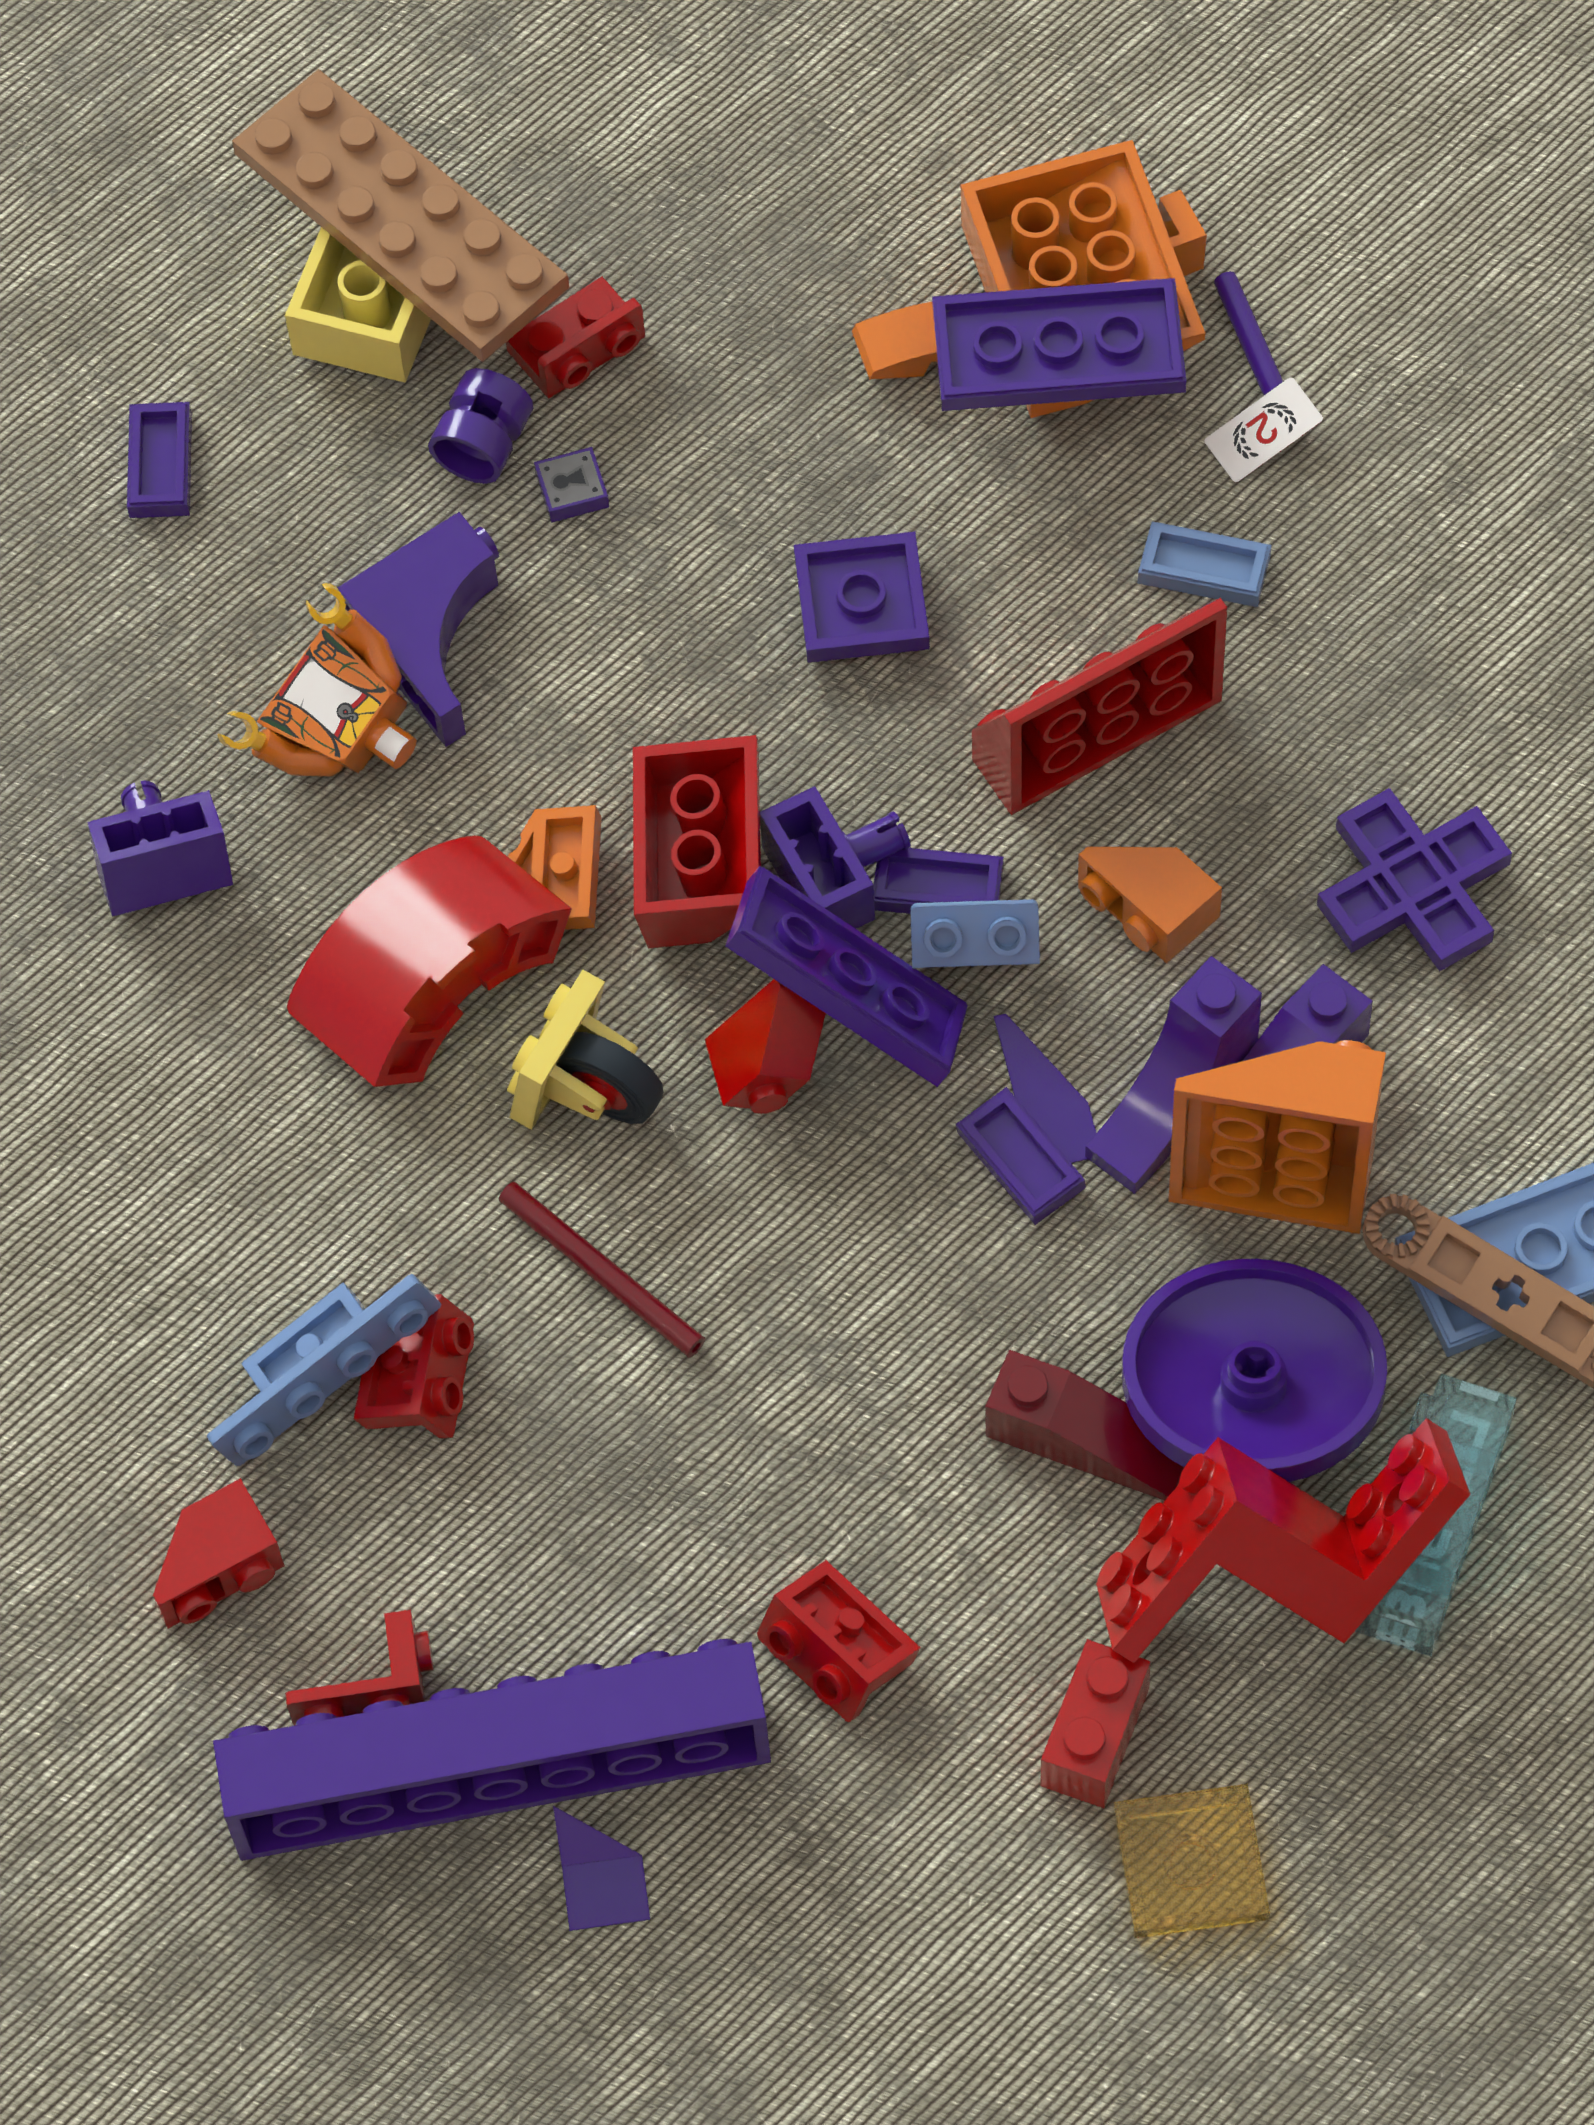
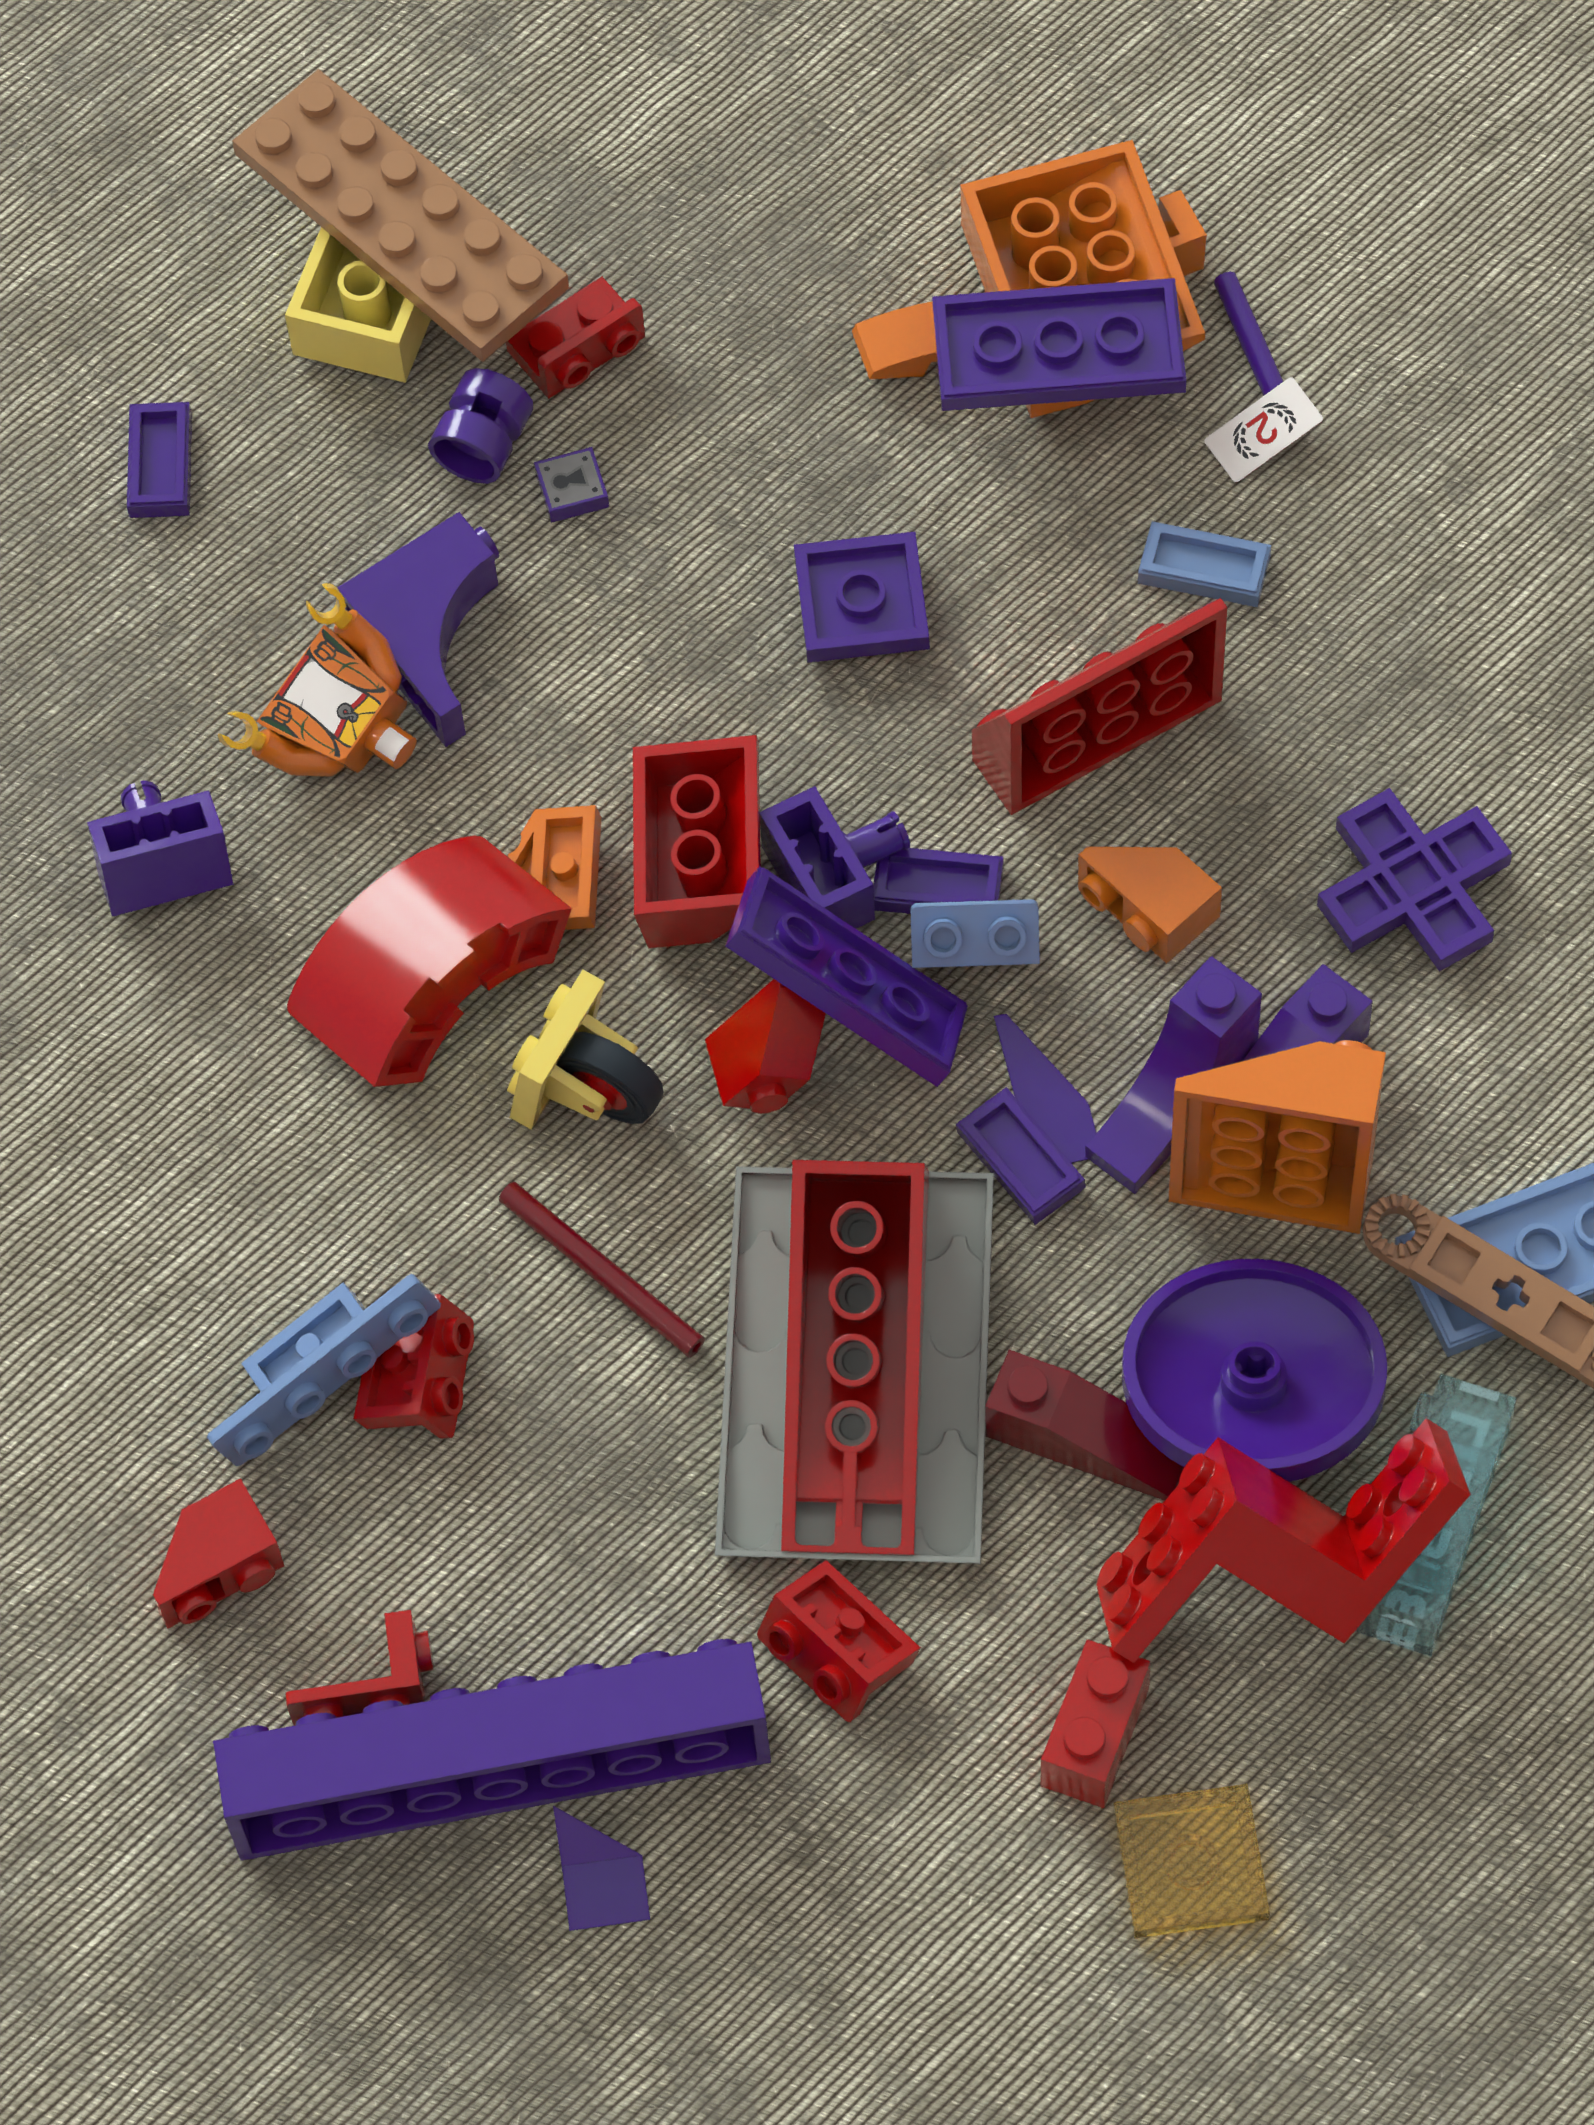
none -> piece [715,1160,994,1564]

